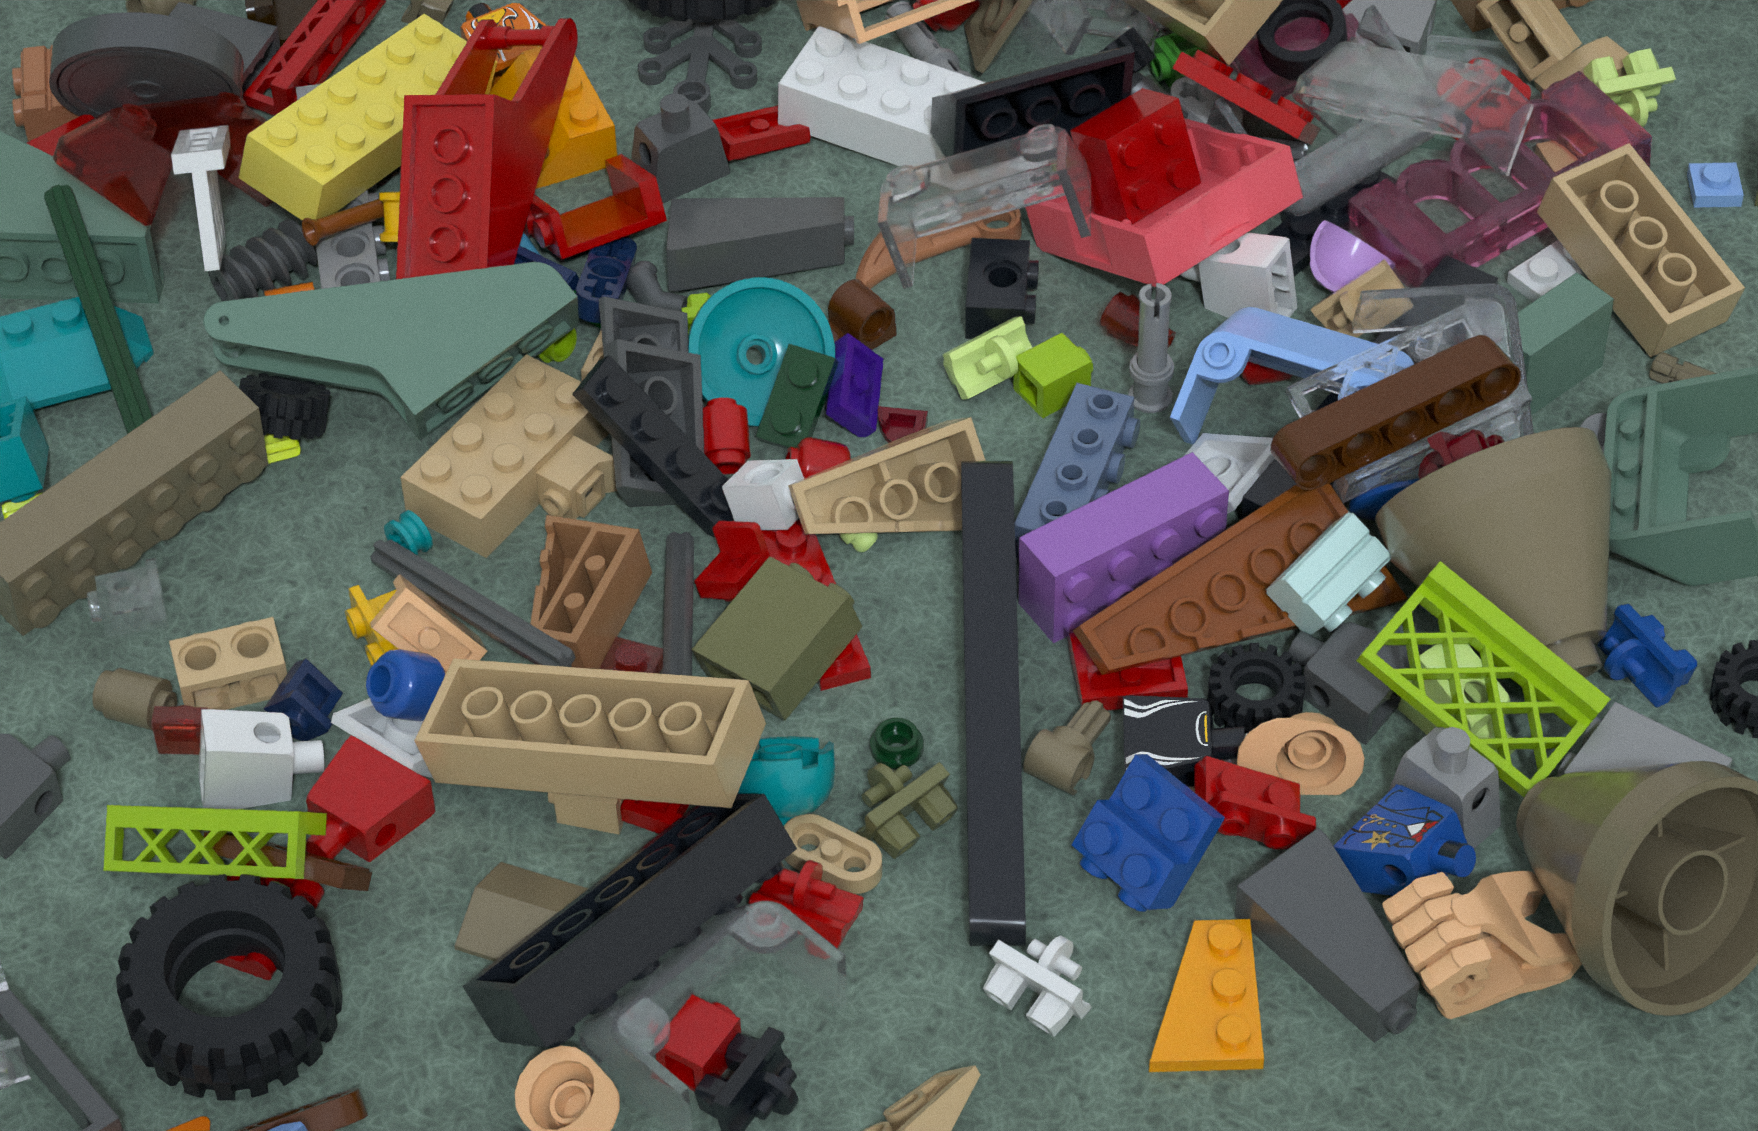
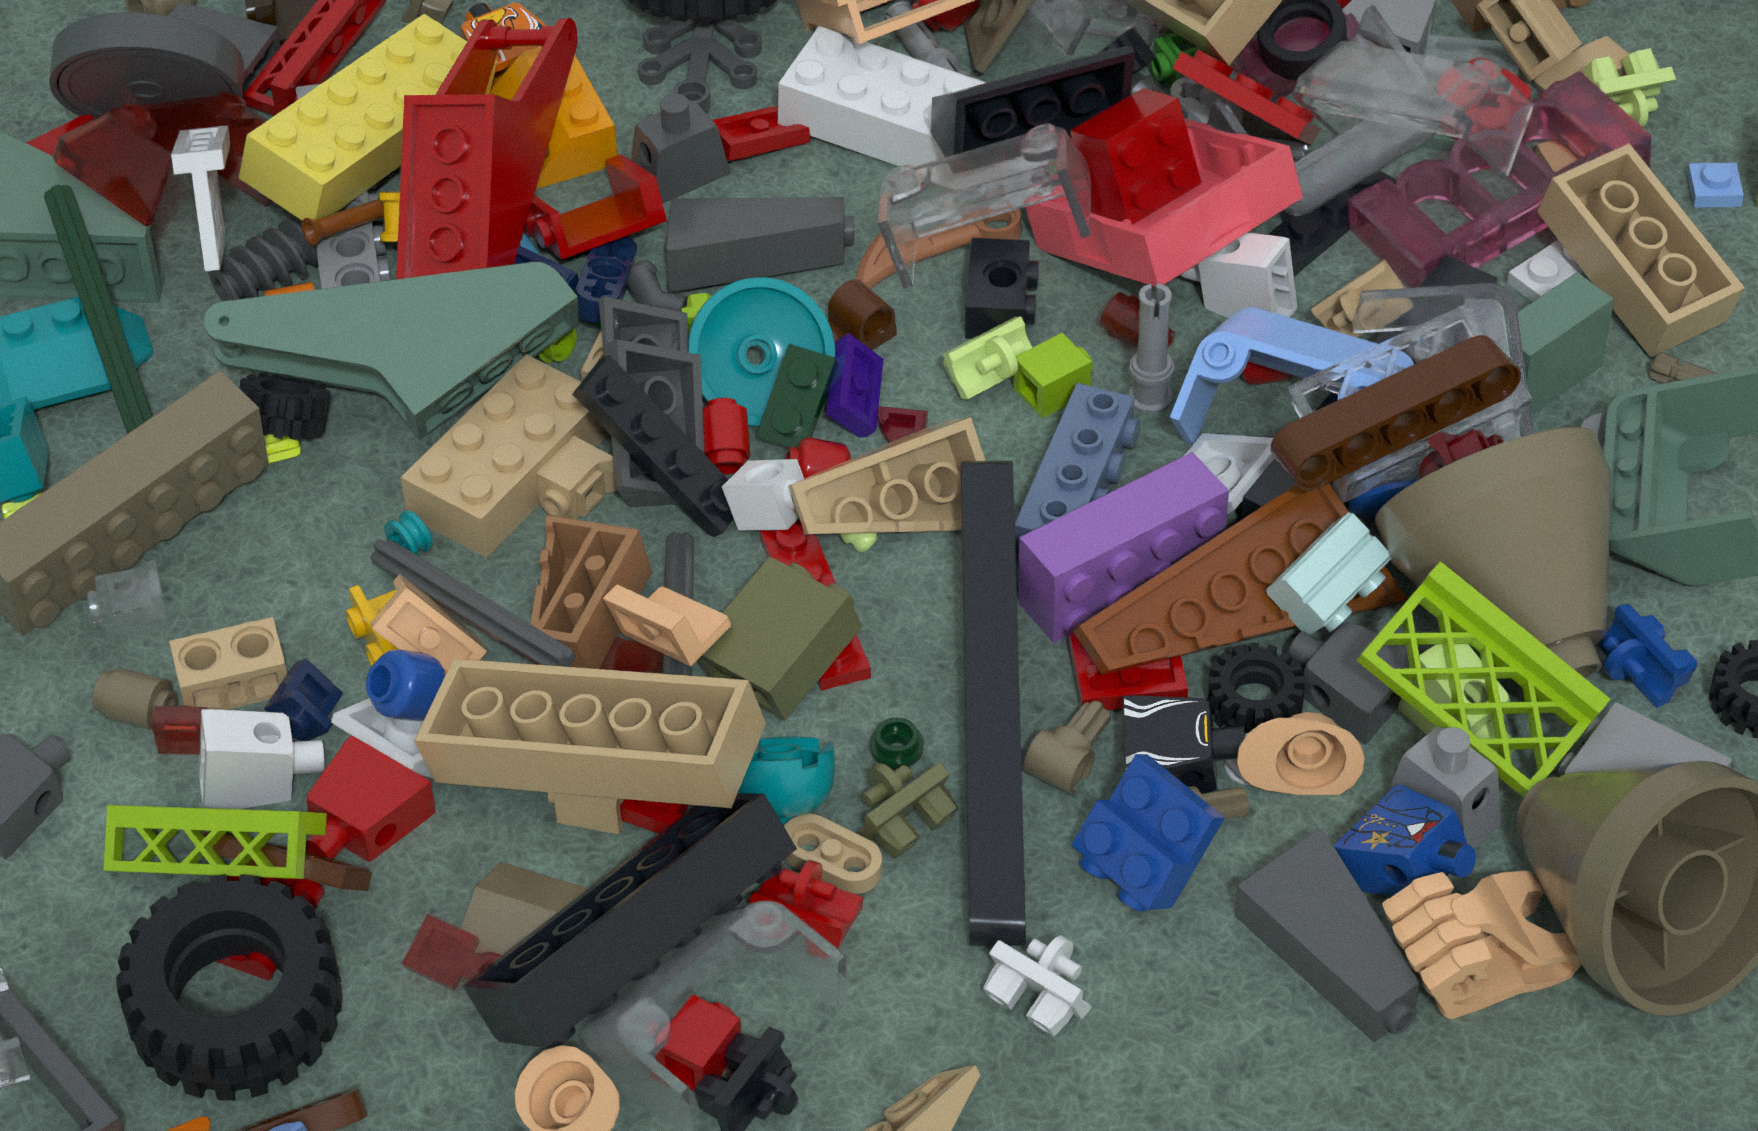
nougat brick [12,45,79,141] -> none
red bracket [694,521,771,602] -> none
light orange wing [1149,919,1264,1072] -> none
red bracket [1195,756,1316,850] -> none
lavender helmet [1309,220,1396,293] -> none
none -> clear red plate [402,914,501,991]
none -> light nougat panel [603,585,731,666]

